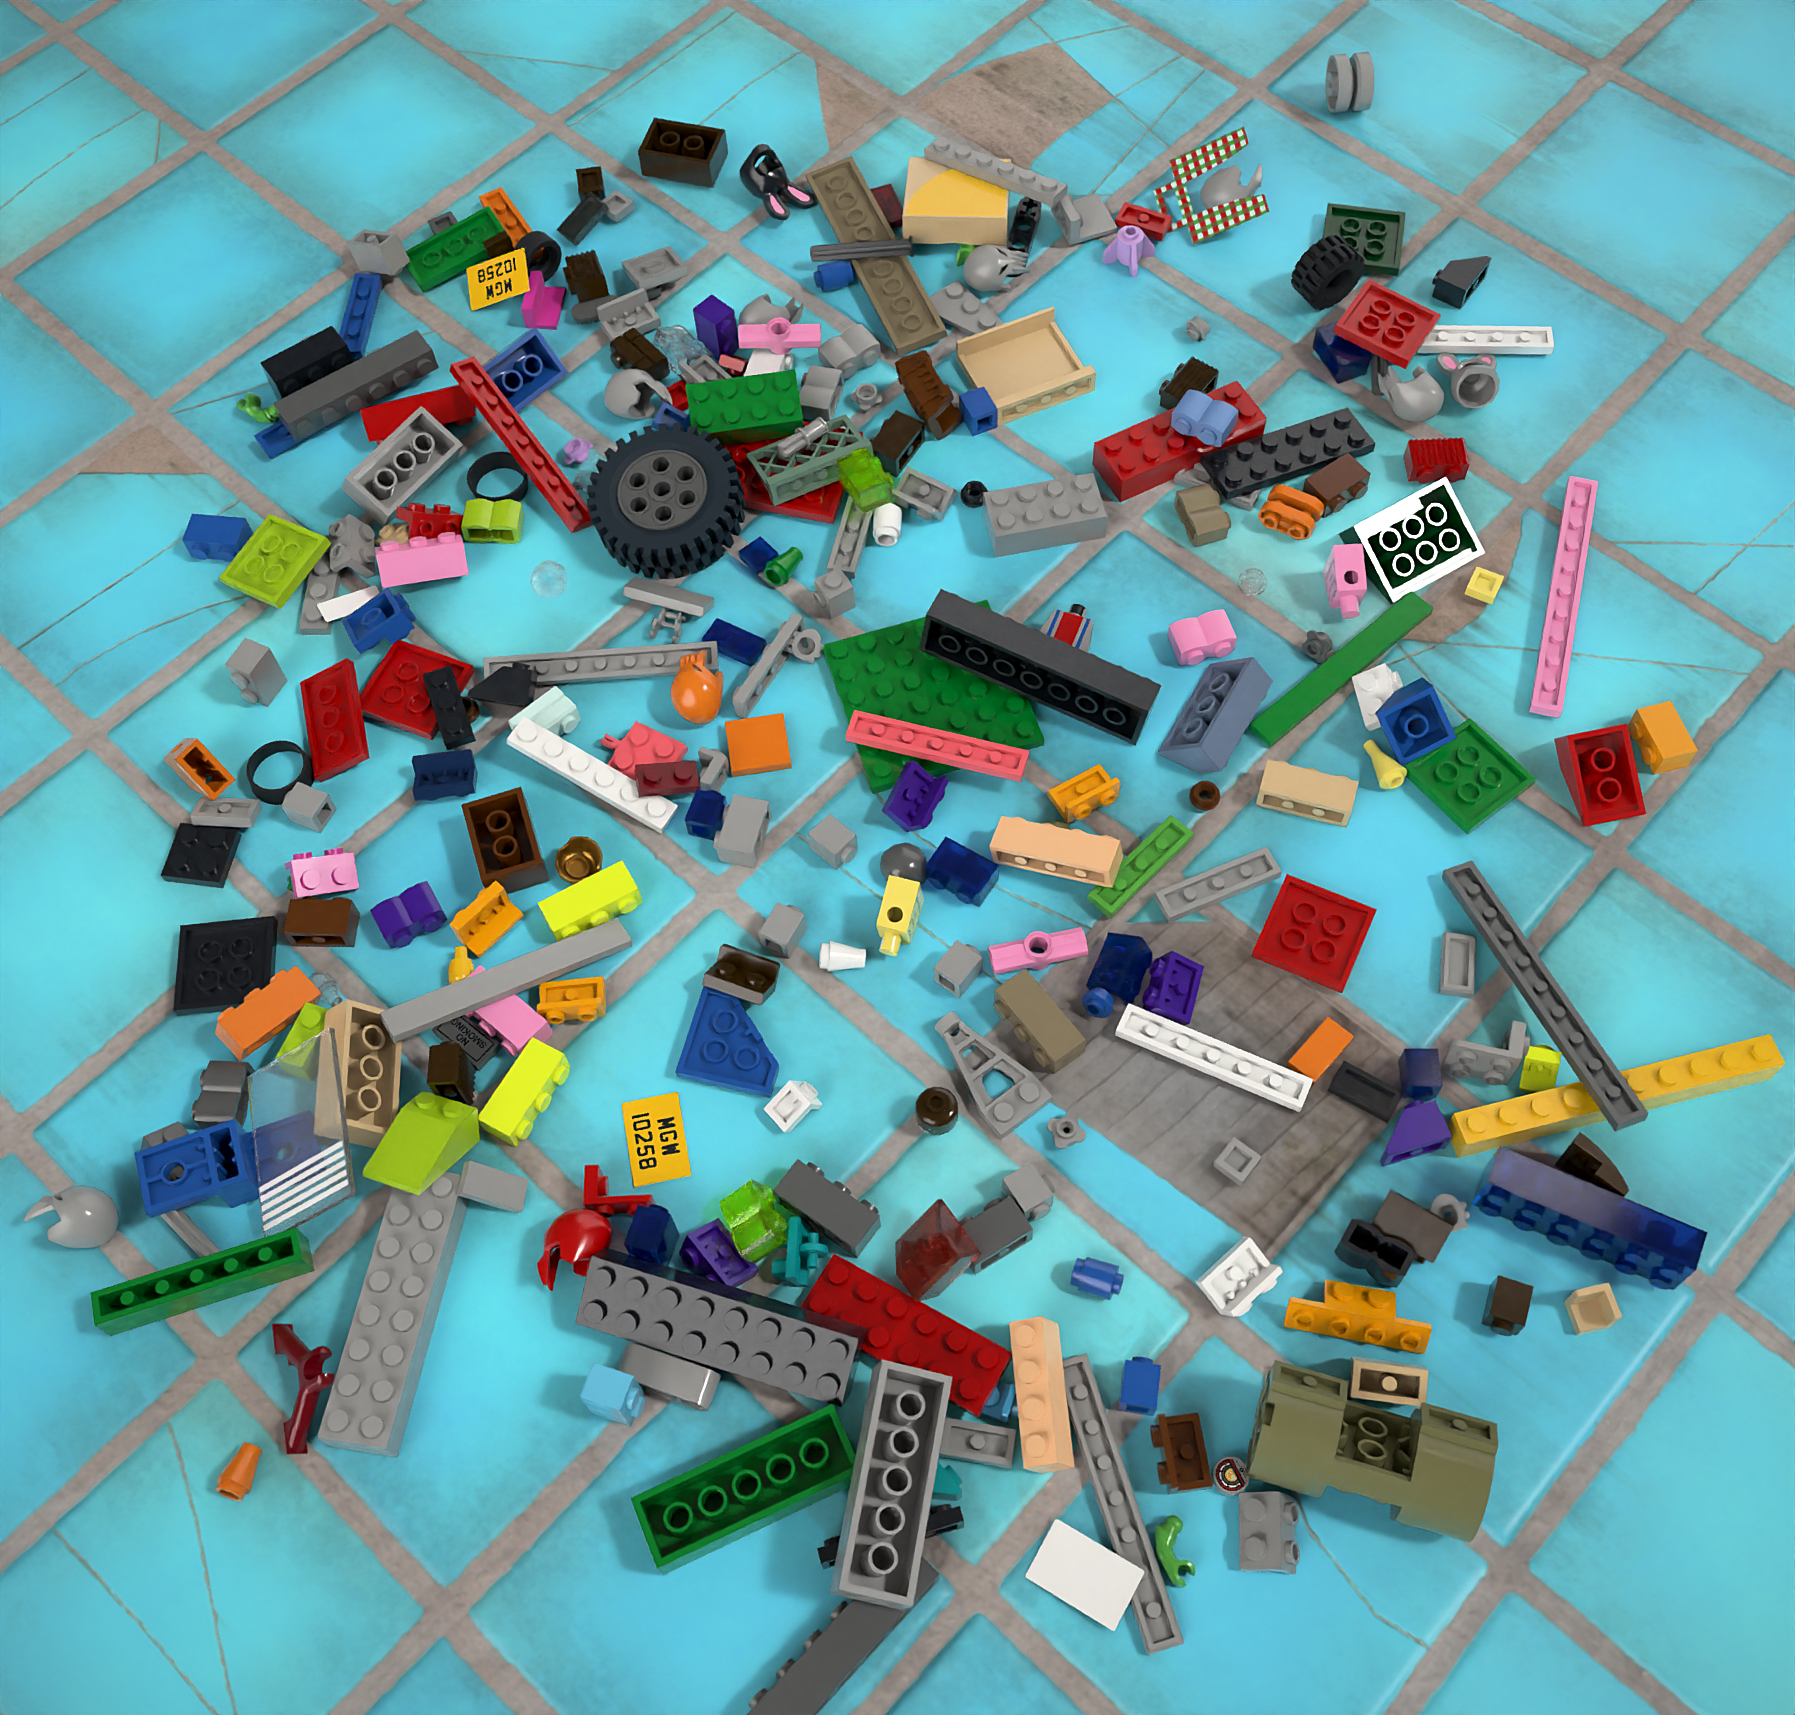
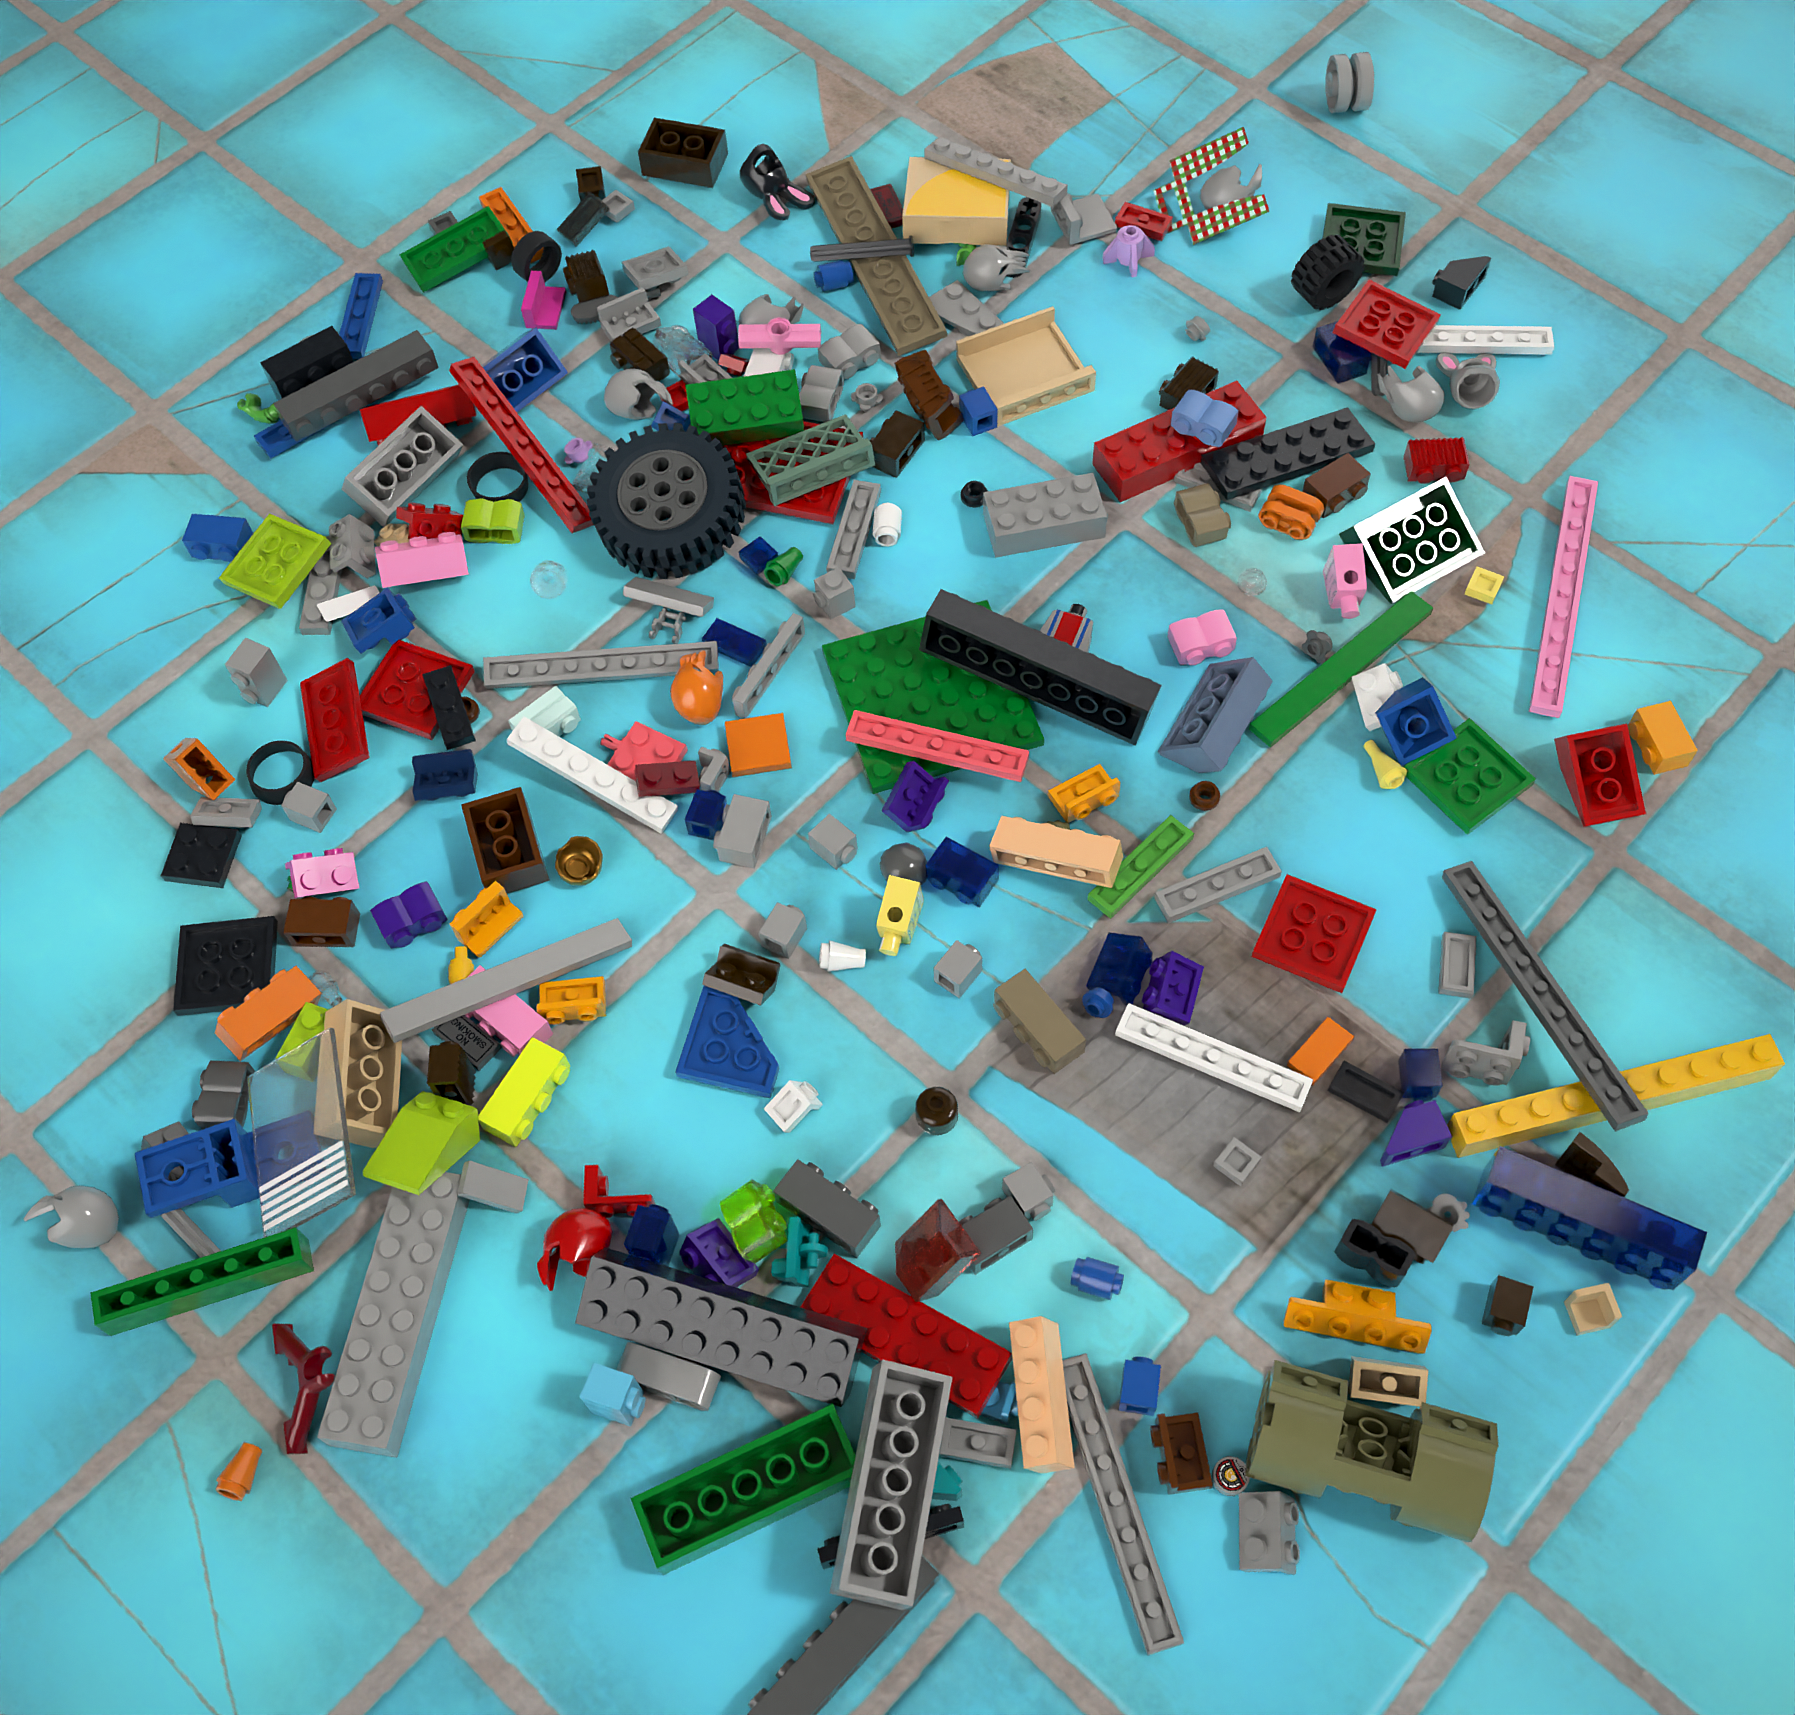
light grey brick [346,229,410,276] -> none
yellow sticker [466,247,530,311] -> none
black slope [468,663,538,708] -> none
neon yellow brick [538,860,643,942] -> none
yellow sticker [622,1092,691,1187] -> none
light grey axle [777,417,828,458] -> none
light grey animal [788,628,824,663] -> none
clear neon green brick [836,448,895,514] -> none
light grey bracket [888,466,957,522] -> none
light grey plate [934,1011,1053,1140] -> none
bright pink piece [988,927,1088,975] -> none
white sticker [1025,1519,1145,1631] -> none
light grey plate [1047,1112,1086,1149] -> none
bright green piece [1155,1515,1195,1588] -> none
white bracket [1195,1236,1283,1317] -> none
tan brick [1256,759,1359,827] -> none
neon yellow bracket [1519,1045,1562,1093] -> none

